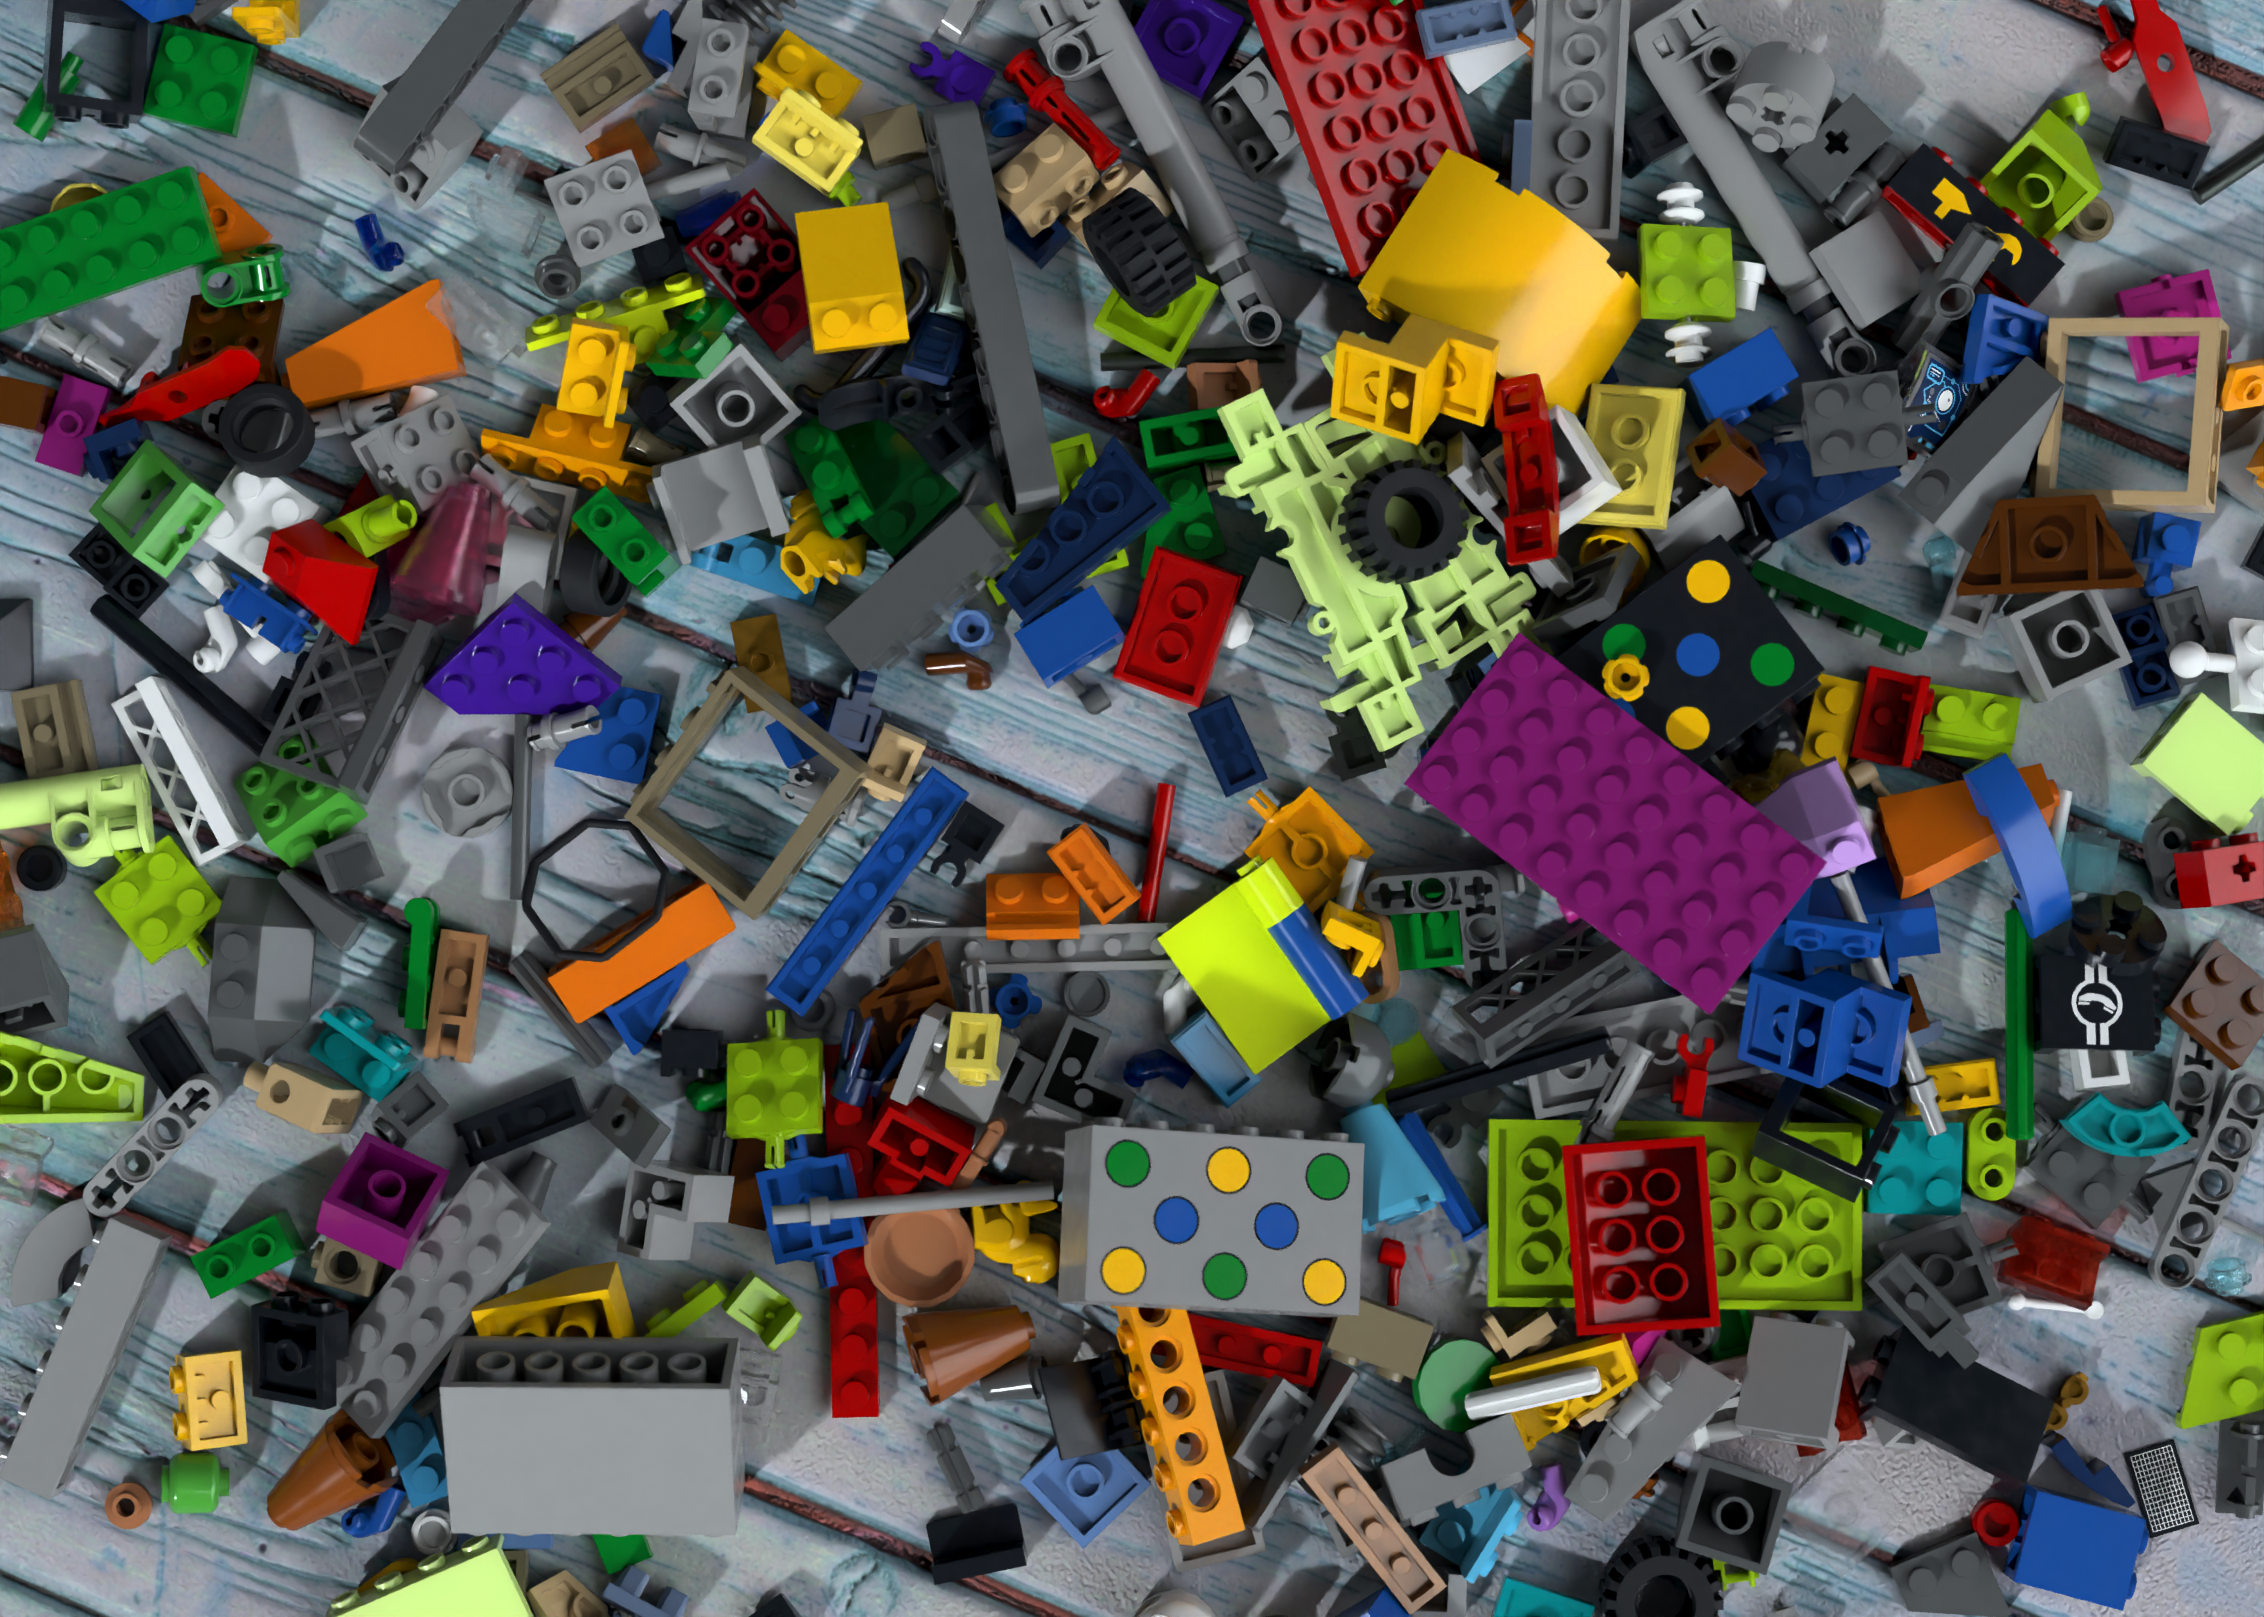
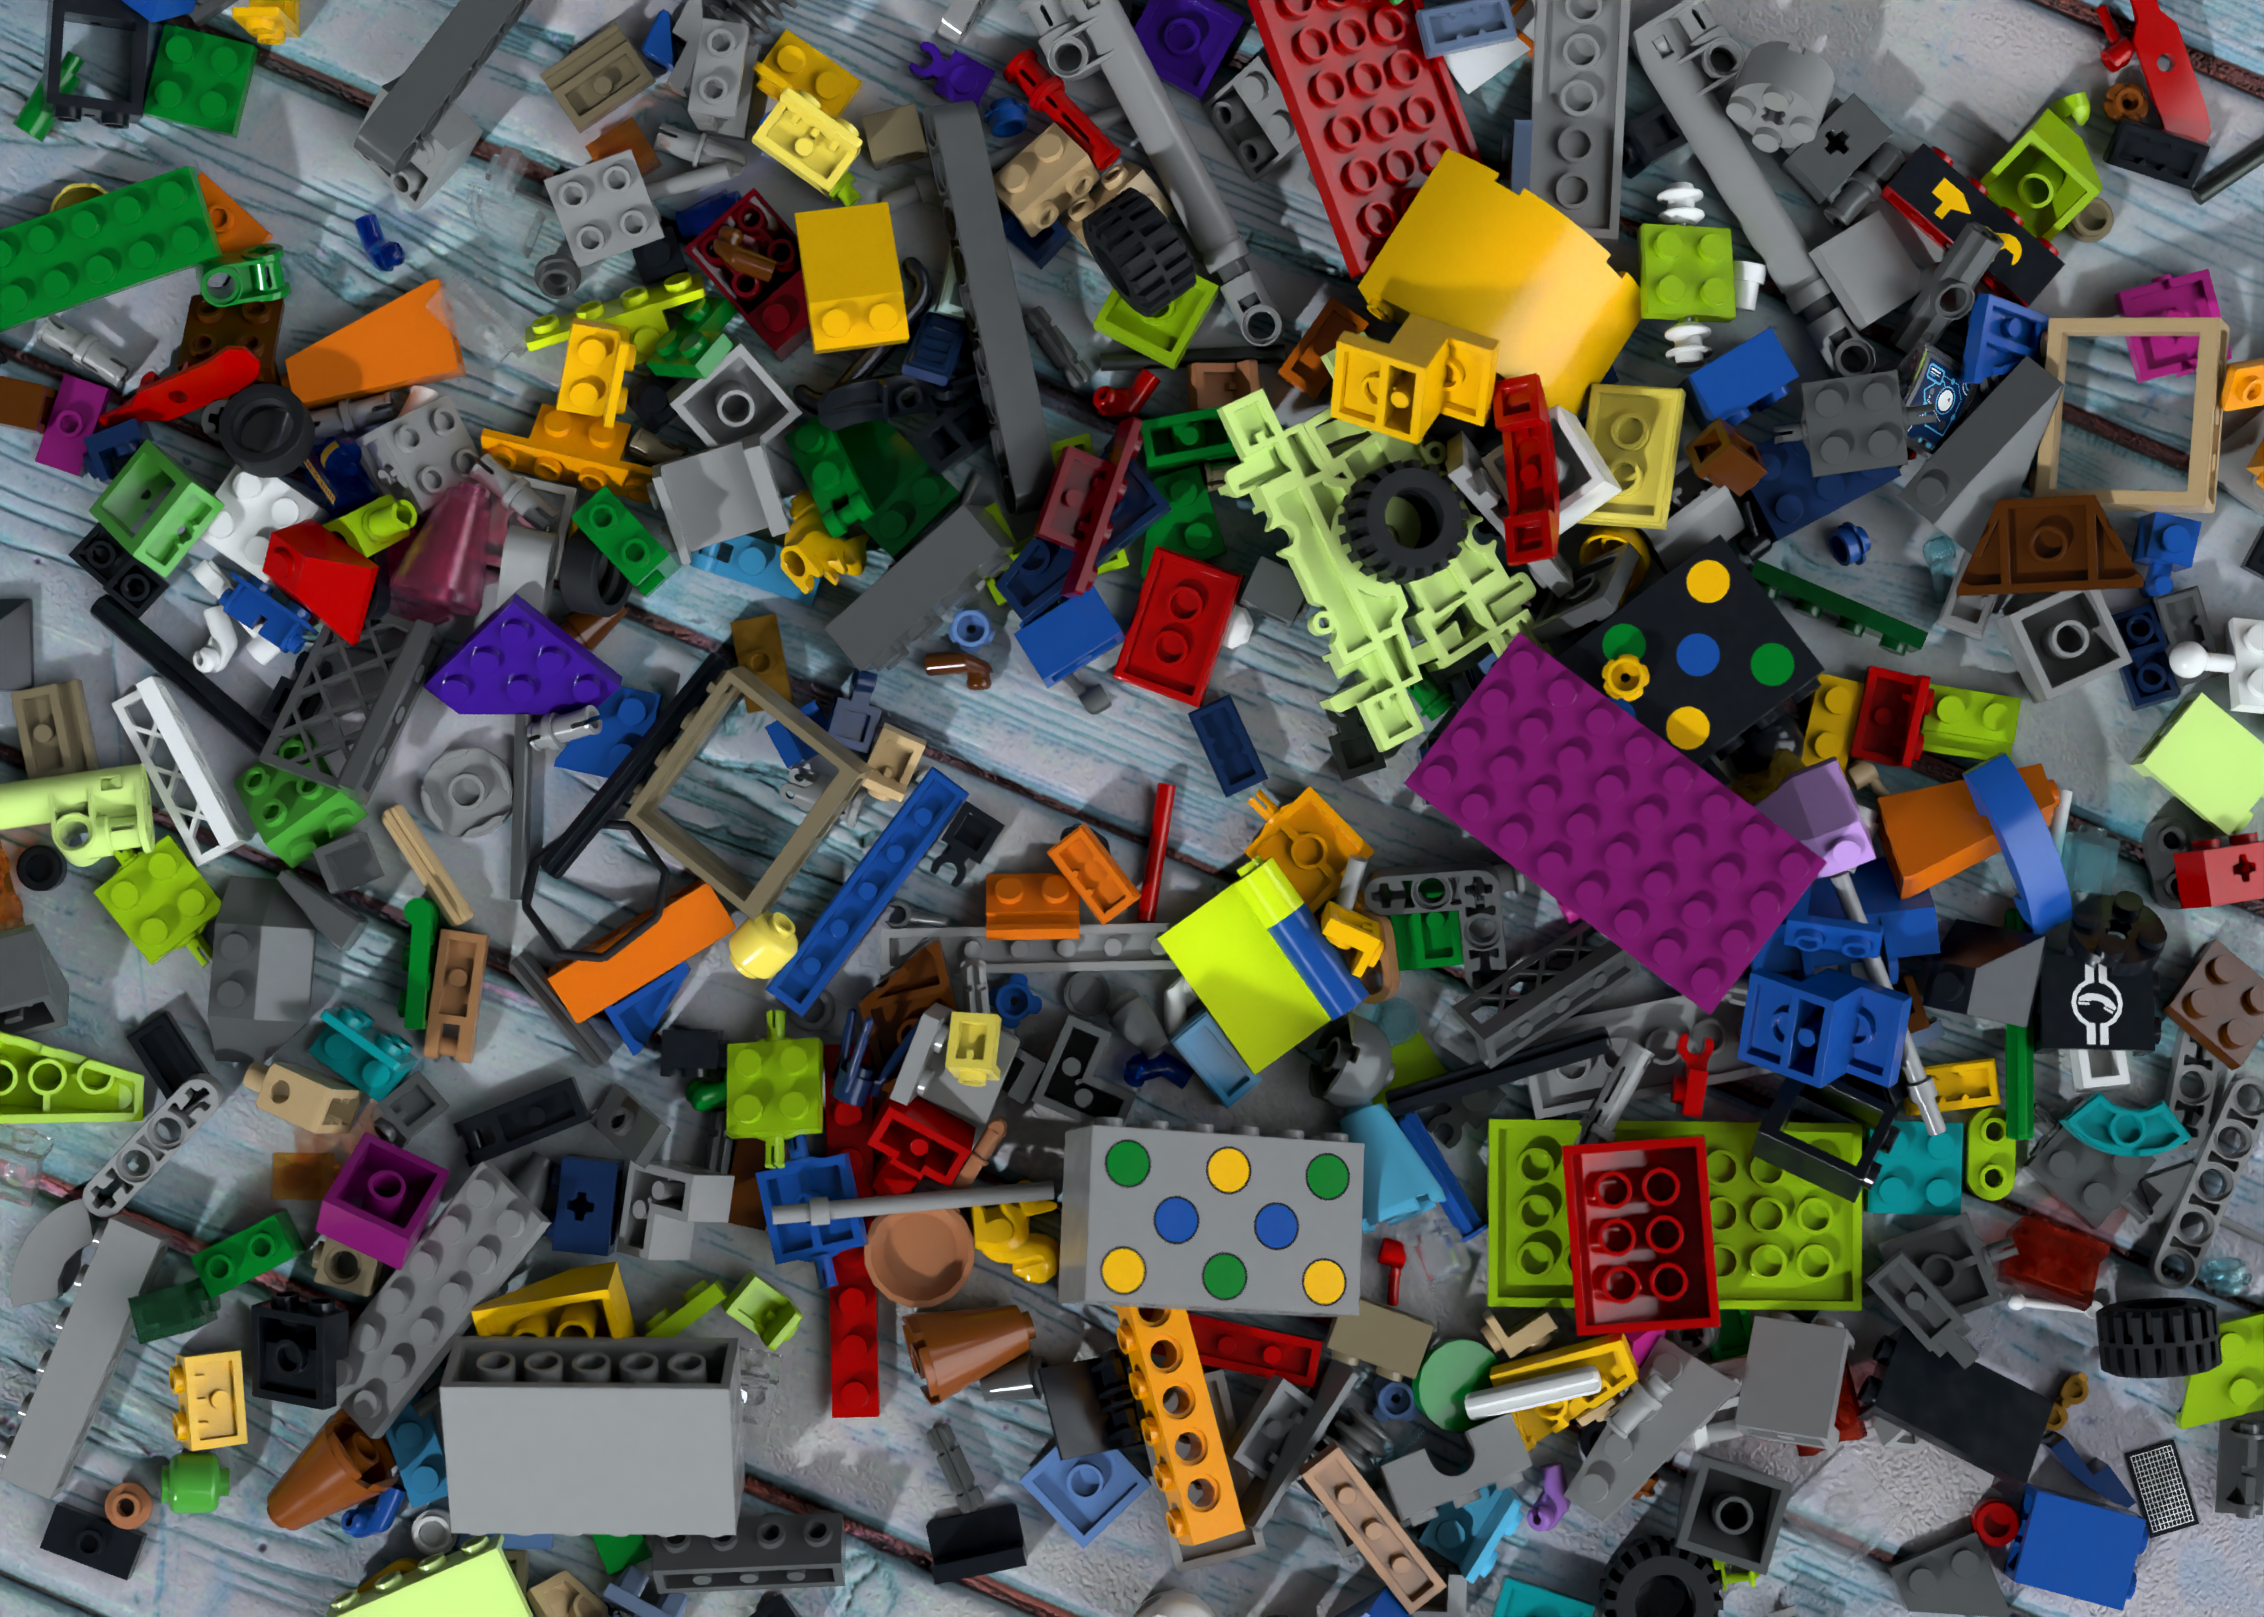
none -> black plate [40,1502,147,1581]
none -> clear green brick [128,1276,221,1345]
none -> clear orange bracket [270,1152,342,1200]
none -> clear blue hips [302,436,378,520]
none -> tan axle [380,804,474,928]
none -> black axle [540,652,732,880]
none -> dark blue brick [546,1154,625,1256]
none -> dark grey brick [652,1510,846,1594]
none -> reddish brown arm [713,226,776,282]
none -> light yellow head [729,911,798,979]
none -> dark grey axle [1023,306,1092,390]
none -> dark red bracket [1033,417,1143,598]
none -> dark grey cone [1106,989,1171,1060]
none -> orange plate [1277,297,1369,401]
none -> medium blue plate [1372,1376,1419,1422]
none -> green pin [1406,664,1453,722]
none -> black slope [1922,919,2048,1028]
none -> black tyre [2096,1298,2222,1378]
none -> dark orange plate [2103,82,2149,125]

